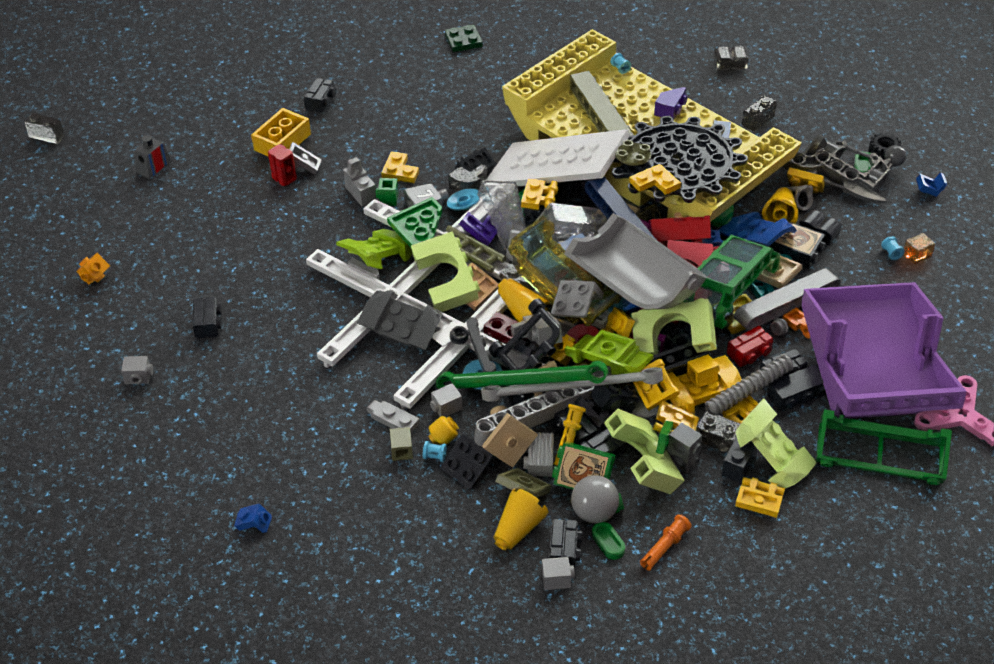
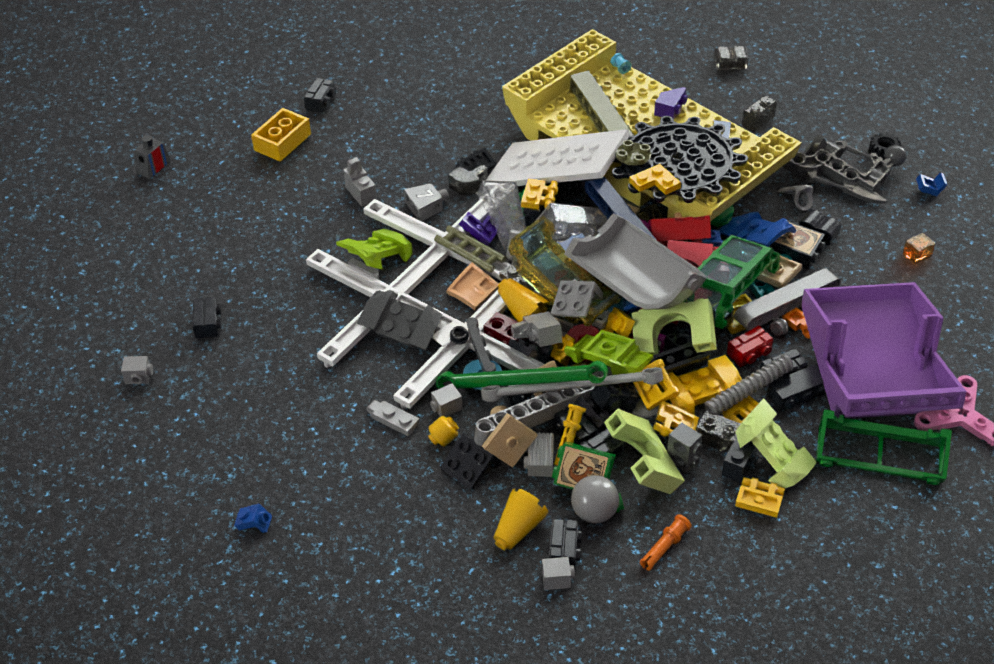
clear smoke brick [24,113,65,144] -> none
light orange brick [76,253,110,284] -> none
red brick [268,144,297,186] -> none
light grey slope [289,142,321,174] -> none
green brick [376,178,399,206] -> none
yellow plate [381,152,419,183] -> none
green plate [387,197,442,248] -> none
brick [390,427,413,461] -> none
yellowish green arch [411,231,480,312] -> none
medium azure bush [422,441,447,462] -> none
plate [445,25,483,52] -> none
medium azure dish [447,189,481,210] -> none
black bar [488,298,560,370] -> none
olive plate [496,468,552,498] -> none
green tile [592,522,625,560] -> none
green tile [656,420,674,454] -> none
yellow brick [687,355,720,388] -> none
yellow cone [762,187,799,224] -> none
yellow plate [787,167,825,193] -> none
tile [854,151,871,173] -> none
medium azure bush [881,236,905,260] -> none

